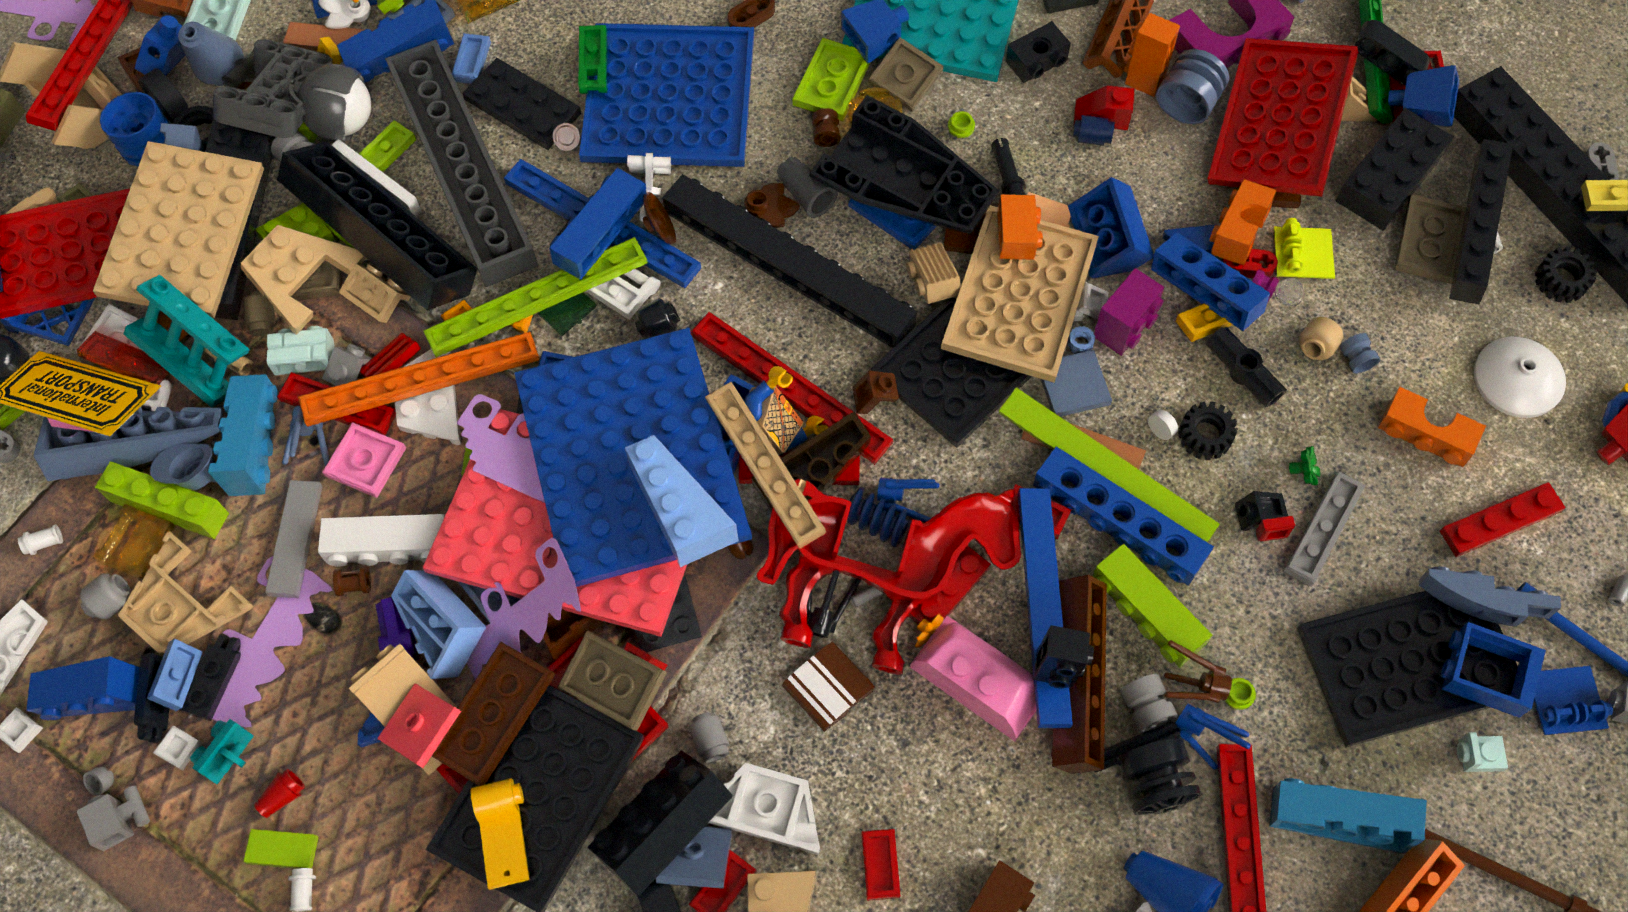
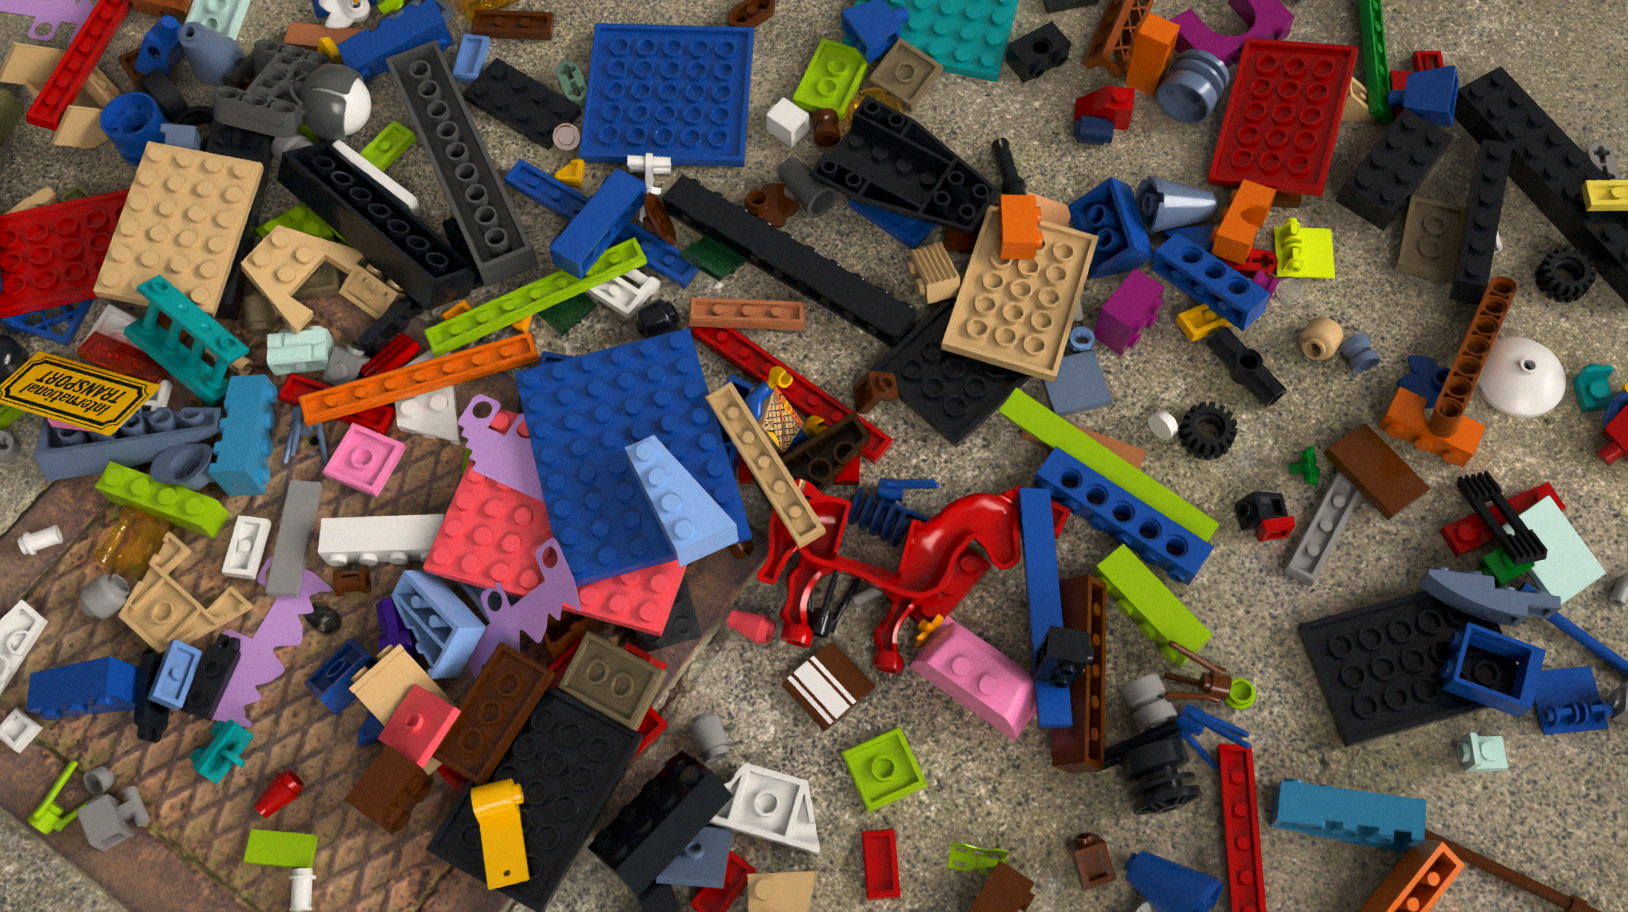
white tile [153,726,202,771] -> none
green plate [578,25,608,94] -> none
lime plate [948,111,975,138] -> none
white tile [1077,282,1109,319] -> none
black beam [1355,20,1430,86] -> none
none -> lime plant [27,760,99,834]
none -> white plate [221,515,272,580]
none -> blue slope [304,638,378,716]
none -> reddish brown brick [344,745,434,836]
none -> black hinge [359,295,426,358]
none -> black axle [442,217,484,290]
none -> reddish brown plate [471,9,555,40]
none -> yellow tile [554,159,585,187]
none -> sand green beam [556,61,588,108]
none -> clear green piece [679,236,746,281]
none -> nougat tile [689,297,805,331]
none -> coral cone [727,609,776,645]
none -> white brick [766,97,809,148]
none -> lime tile [841,726,928,814]
none -> lime piece [947,842,1009,876]
none -> reddish brown bracket [1065,832,1116,890]
none -> sand blue cone [1135,176,1218,234]
none -> reddish brown tile [1323,423,1431,520]
none -> blue plate [1396,355,1450,409]
none -> dark orange beam [1429,276,1517,438]
none -> black container [1457,471,1548,566]
none -> green bracket [1479,547,1535,588]
none -> light aqua tile [1502,495,1606,604]
none -> teal bracket [1572,363,1614,412]

